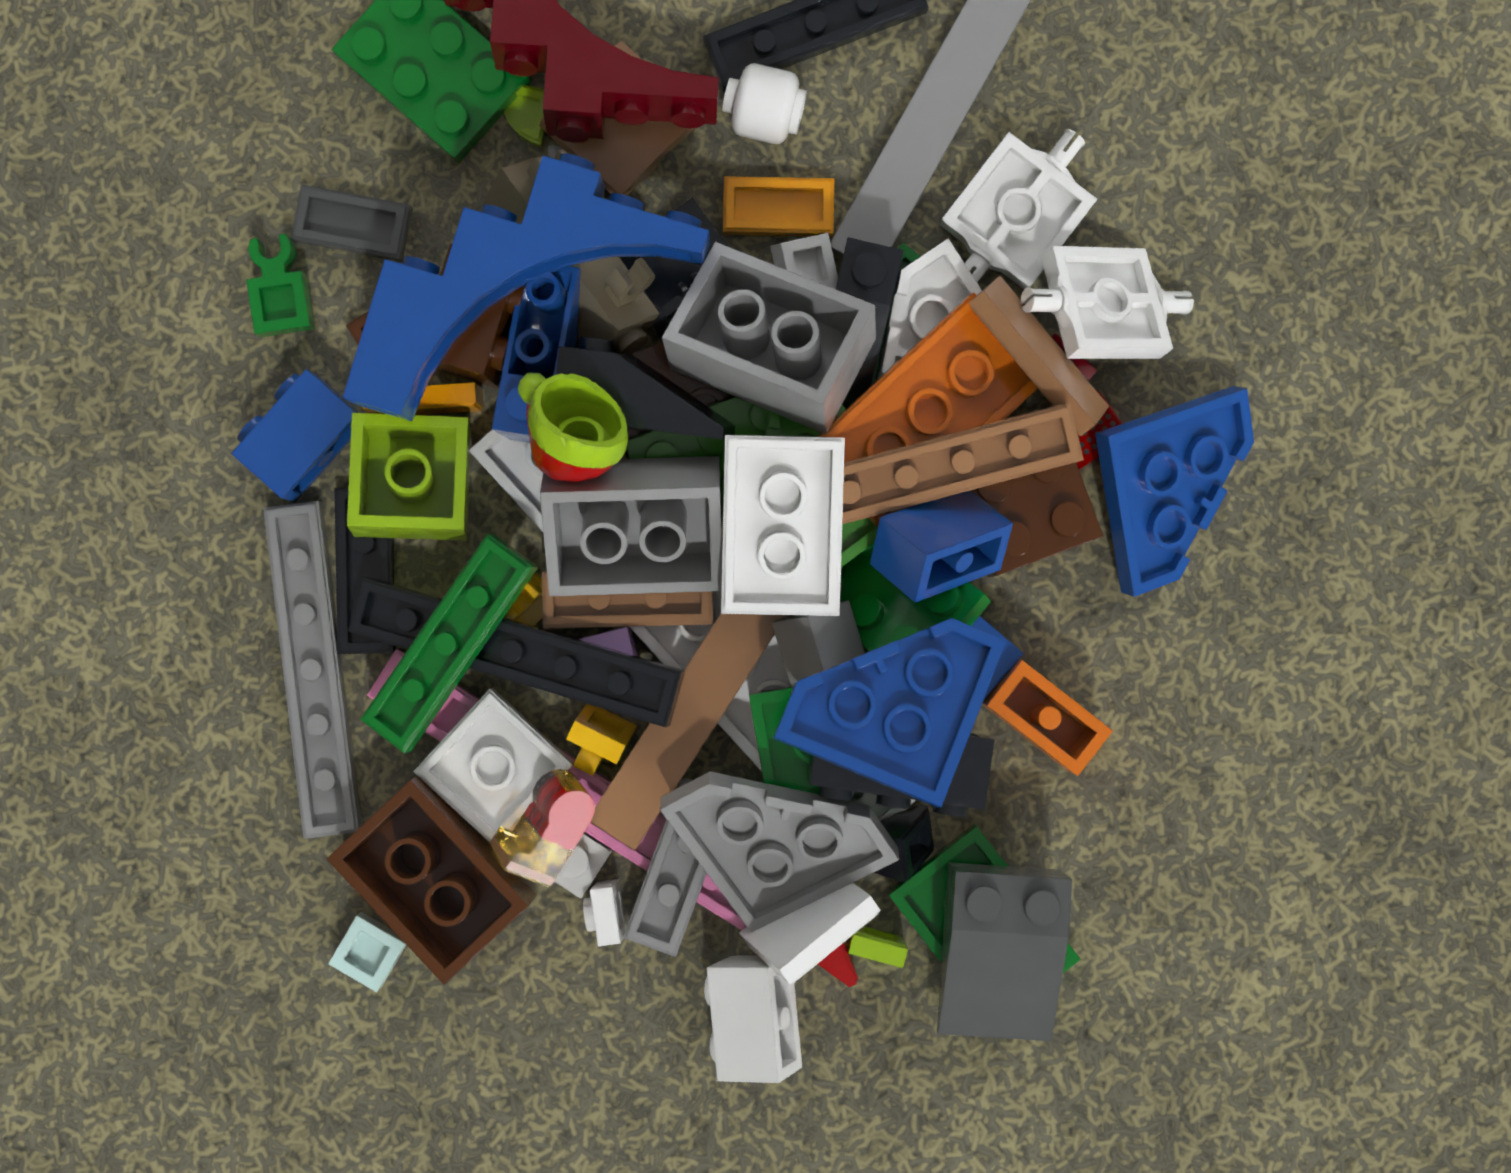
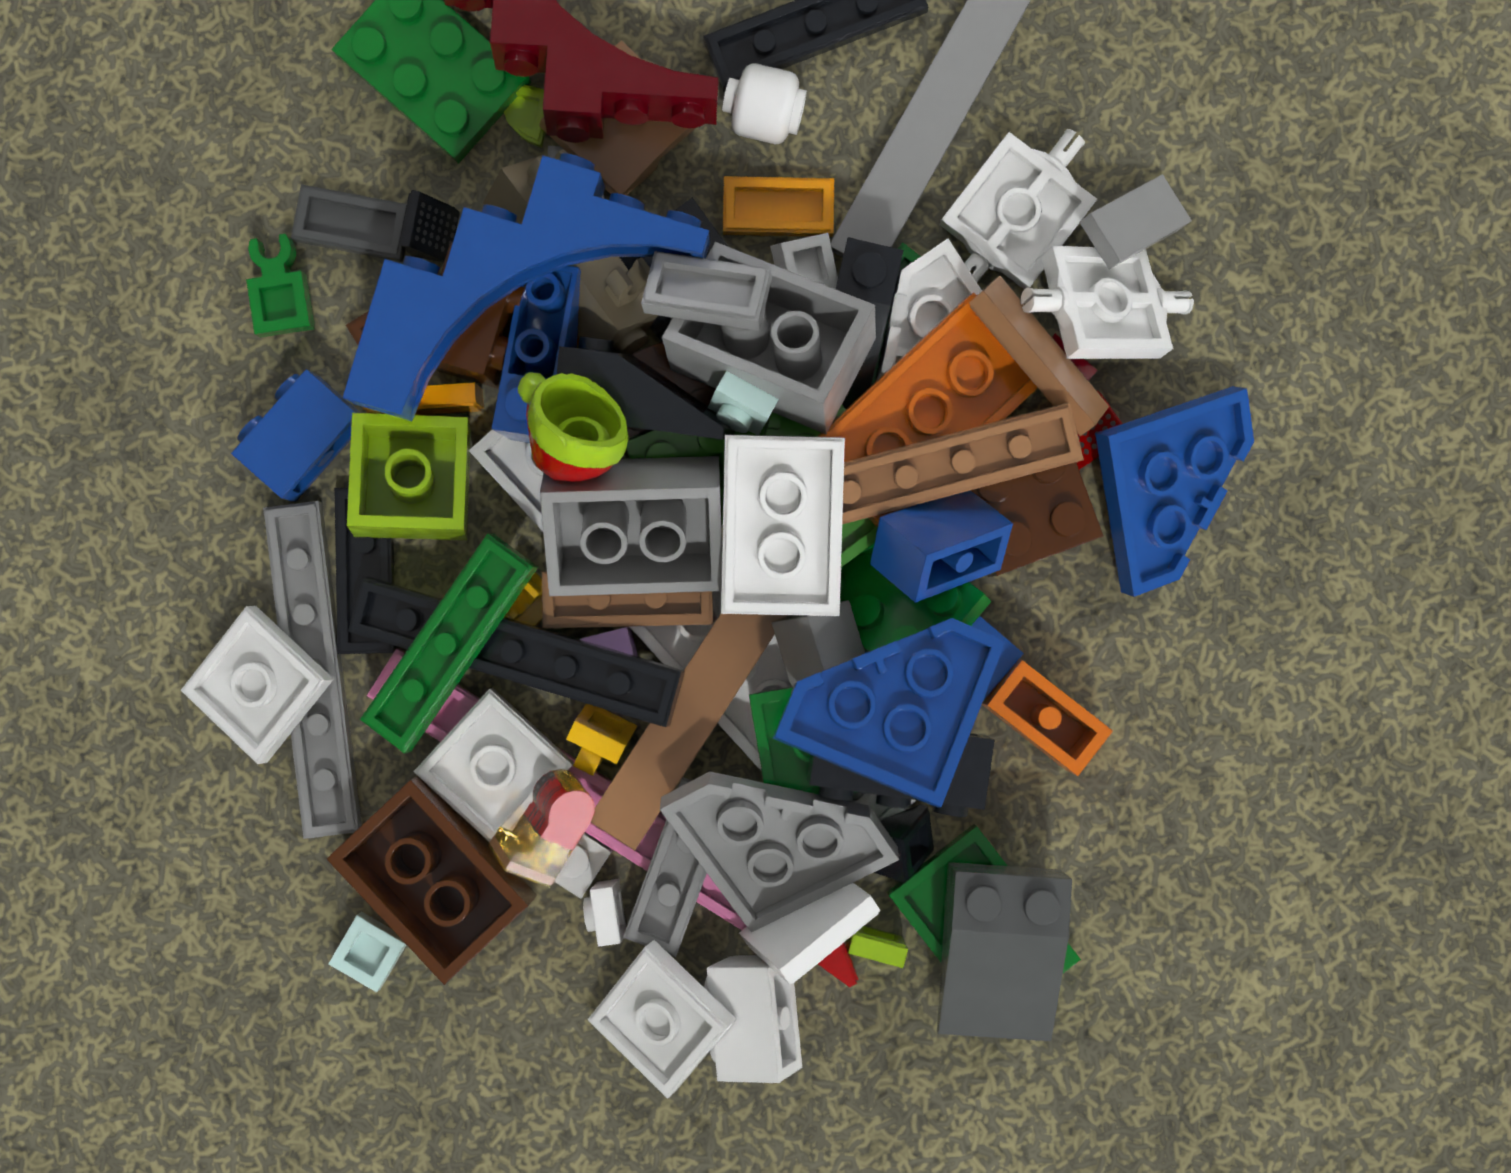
none -> white tile [181,606,334,764]
none -> black slope [399,190,460,262]
none -> white tile [588,940,736,1099]
none -> light grey tile [641,251,772,331]
none -> light aqua plate [708,371,779,435]
none -> light grey tile [1079,174,1192,270]

